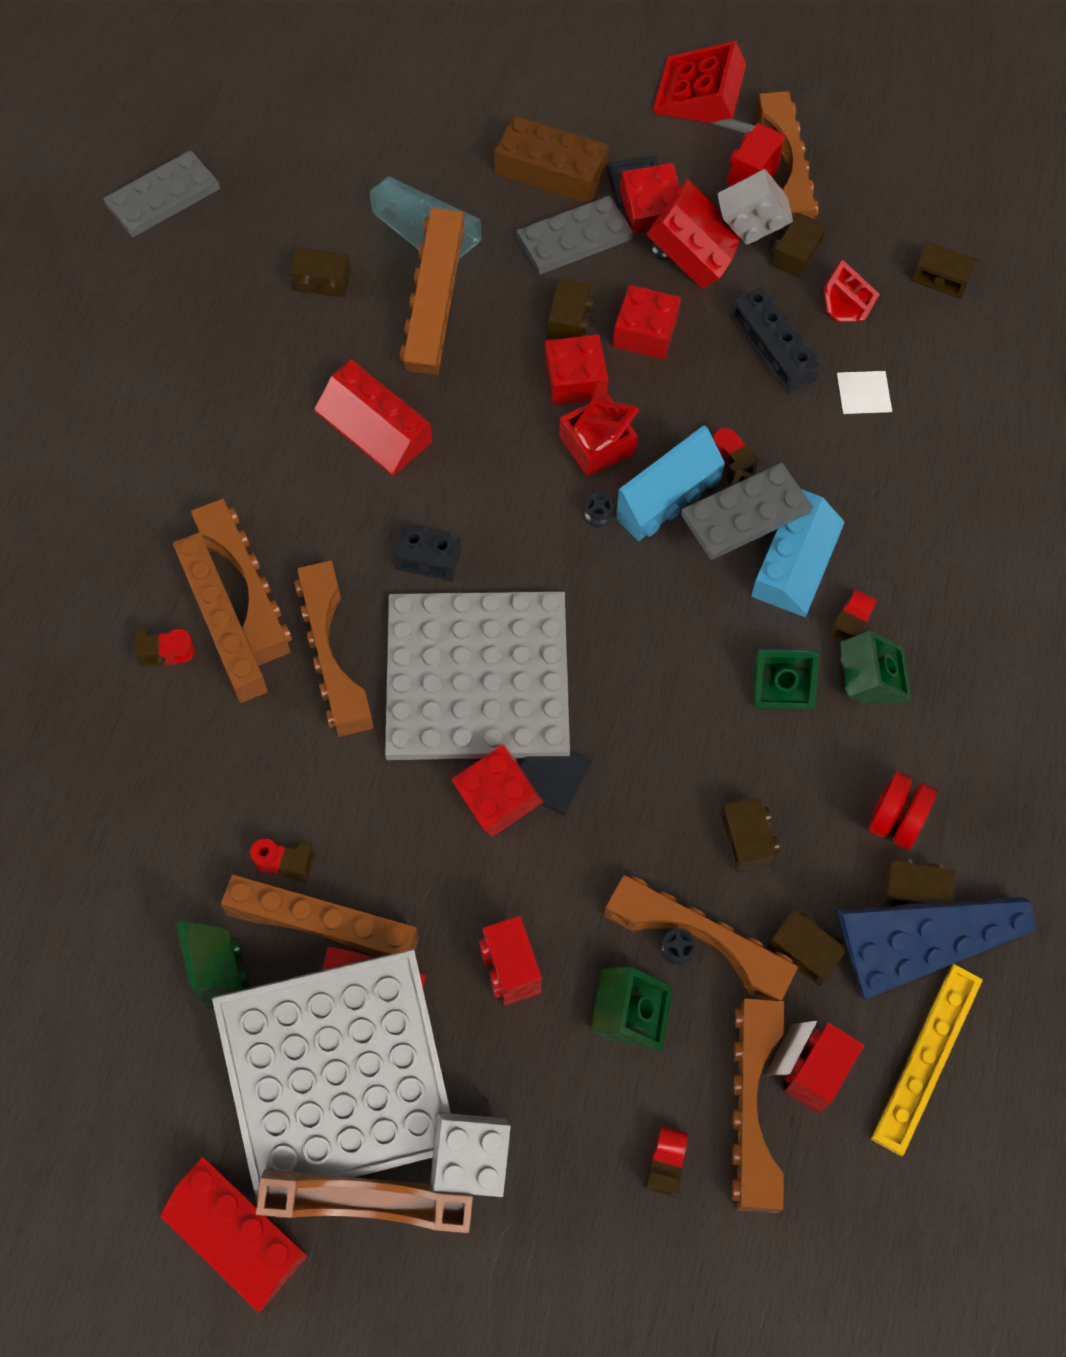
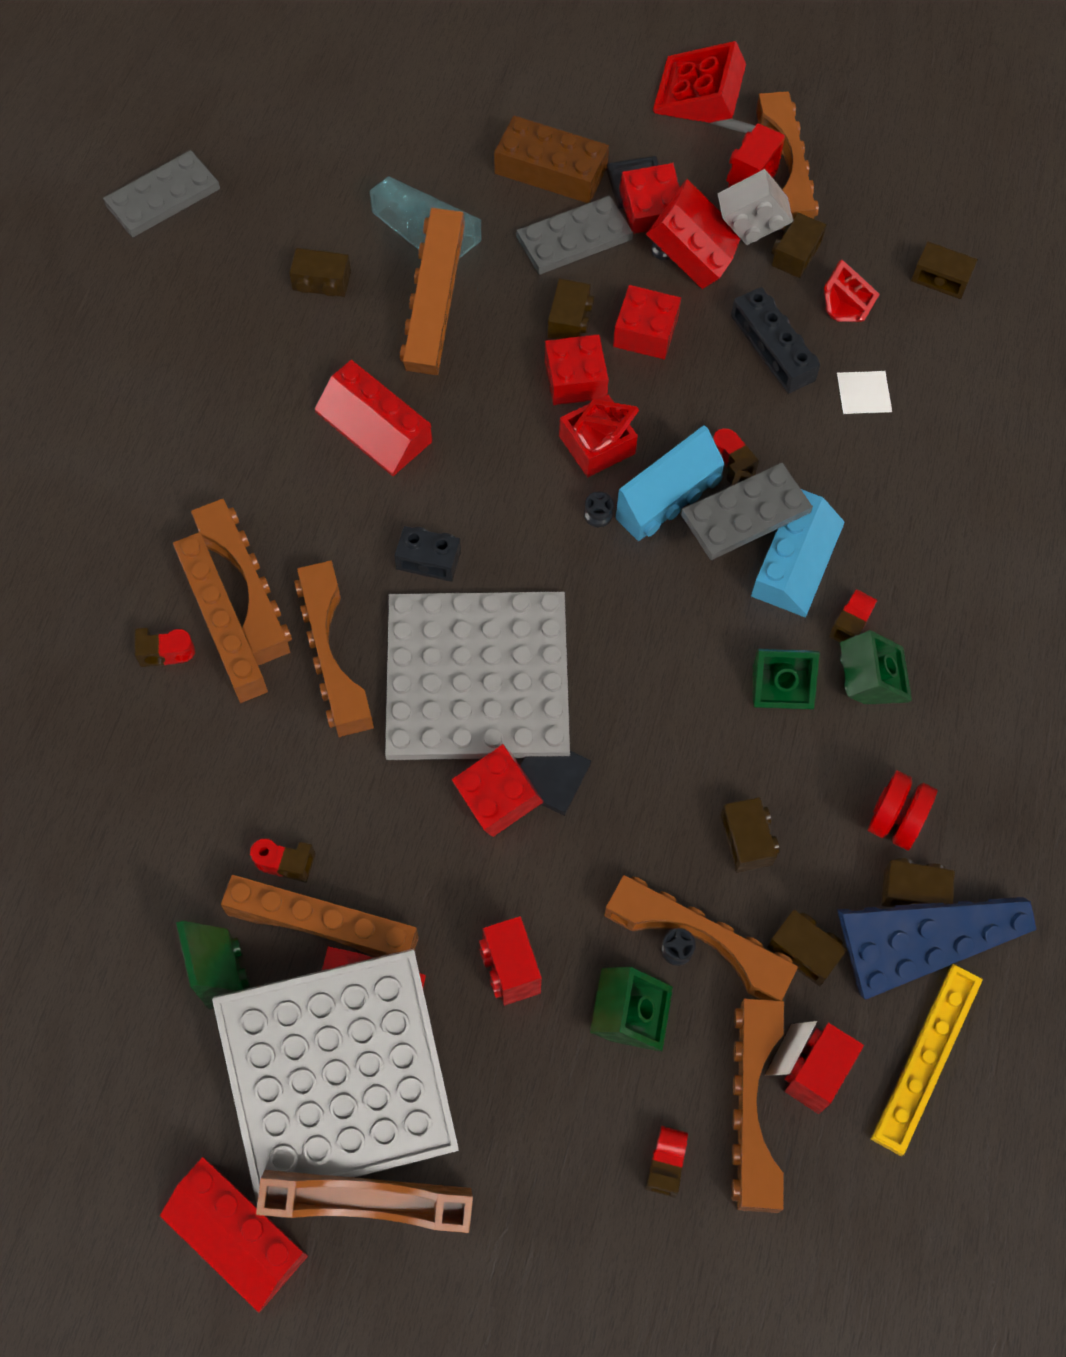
brick [430,1112,511,1197] -> none

